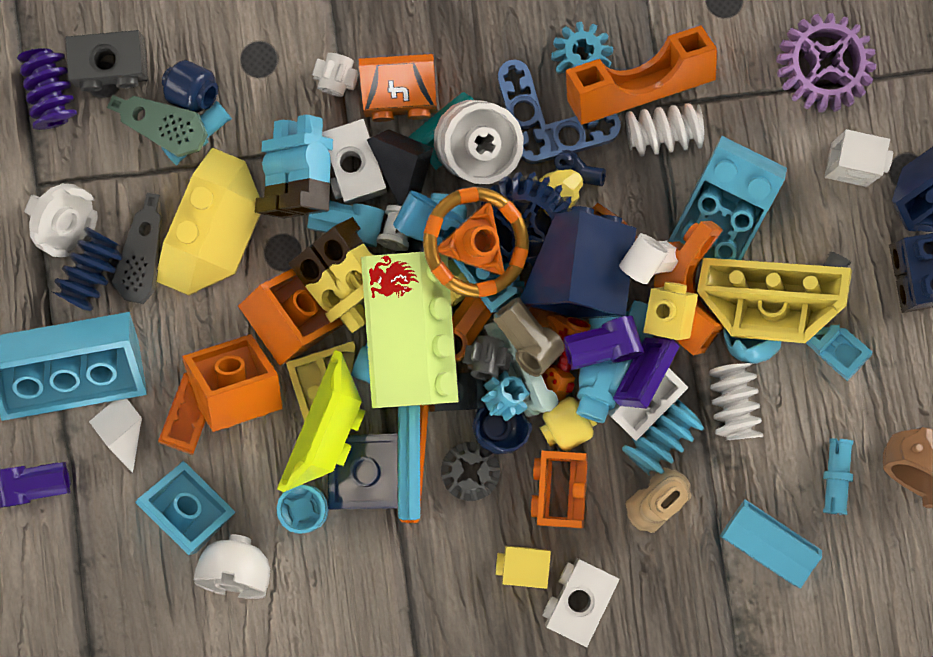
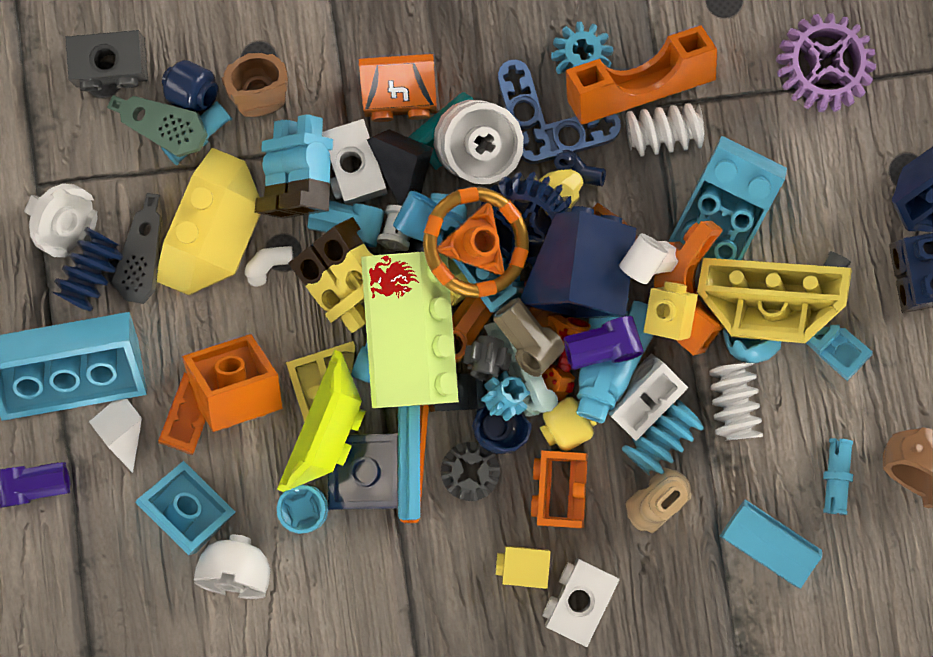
dark purple piece [17,48,78,130] -> none
orange slope [238,269,344,366] -> none
white gear [312,53,359,97] -> none
dark purple tile [613,337,680,409] -> none
white brick [824,129,893,187] -> none
none -> medium nougat helmet [222,53,288,117]
none -> white arm [245,246,294,287]

